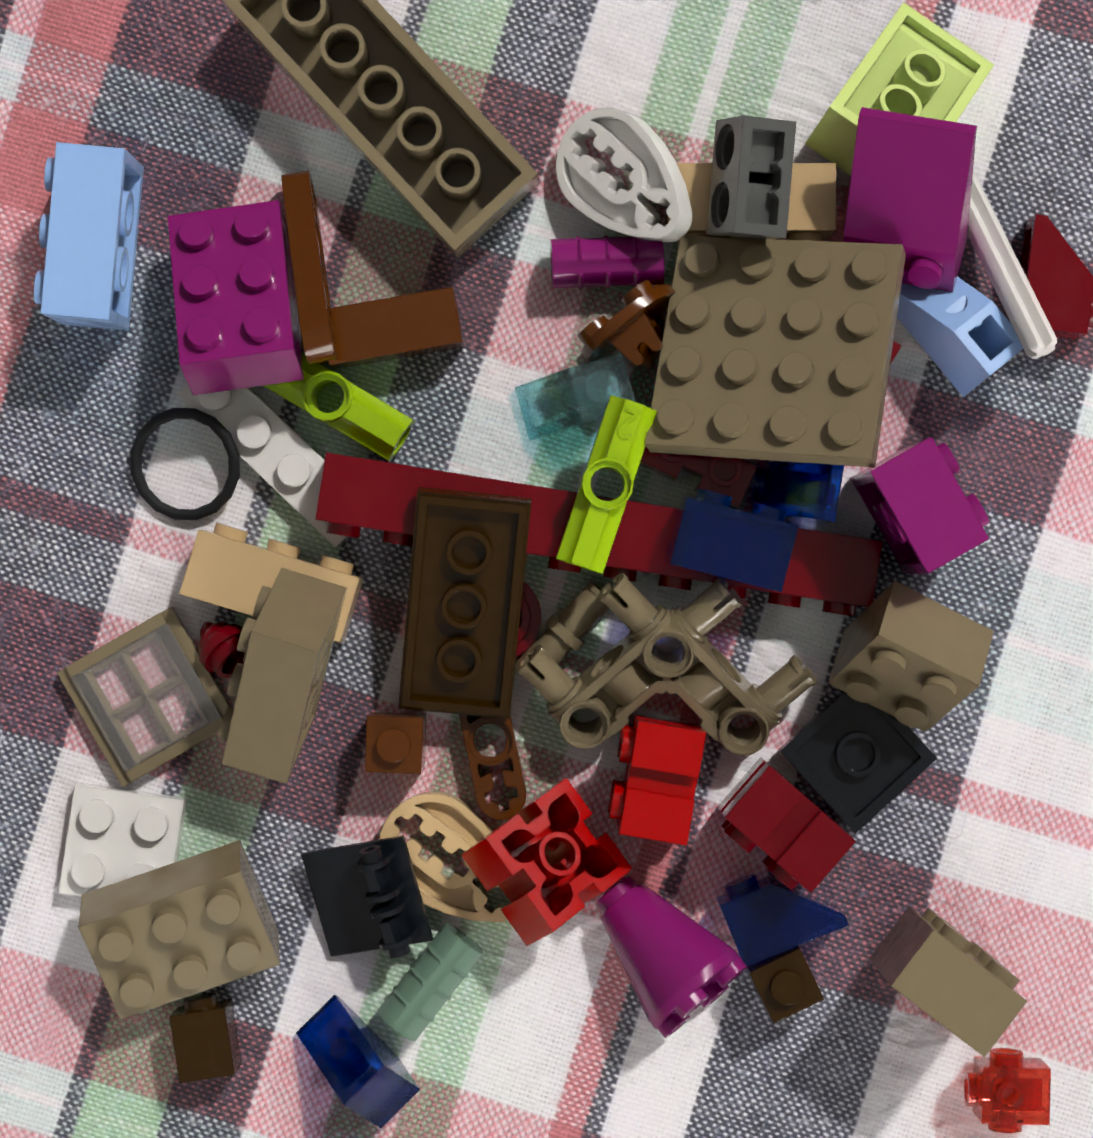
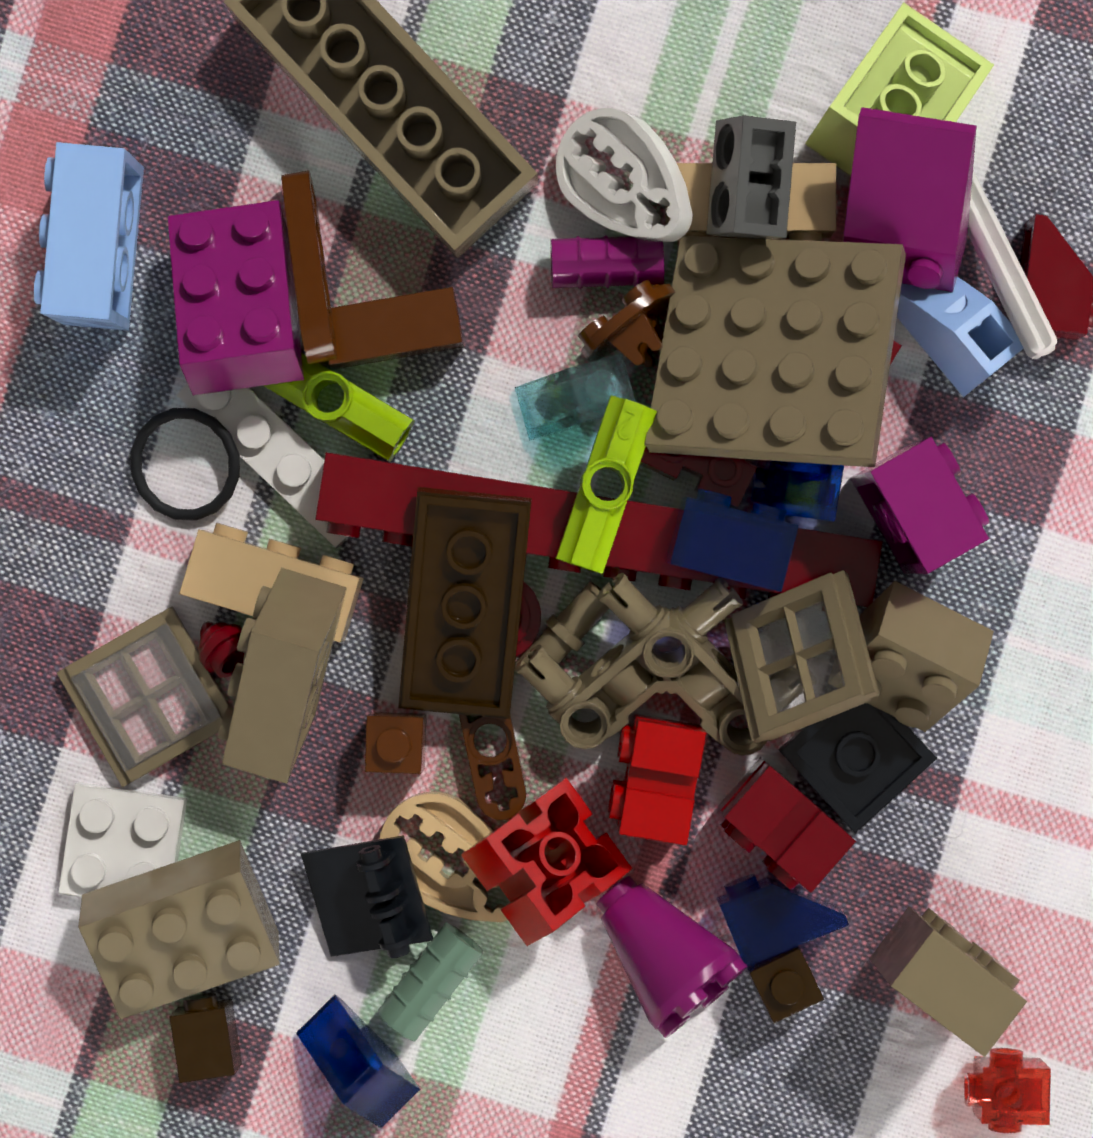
none -> dark tan piece [724,570,879,744]

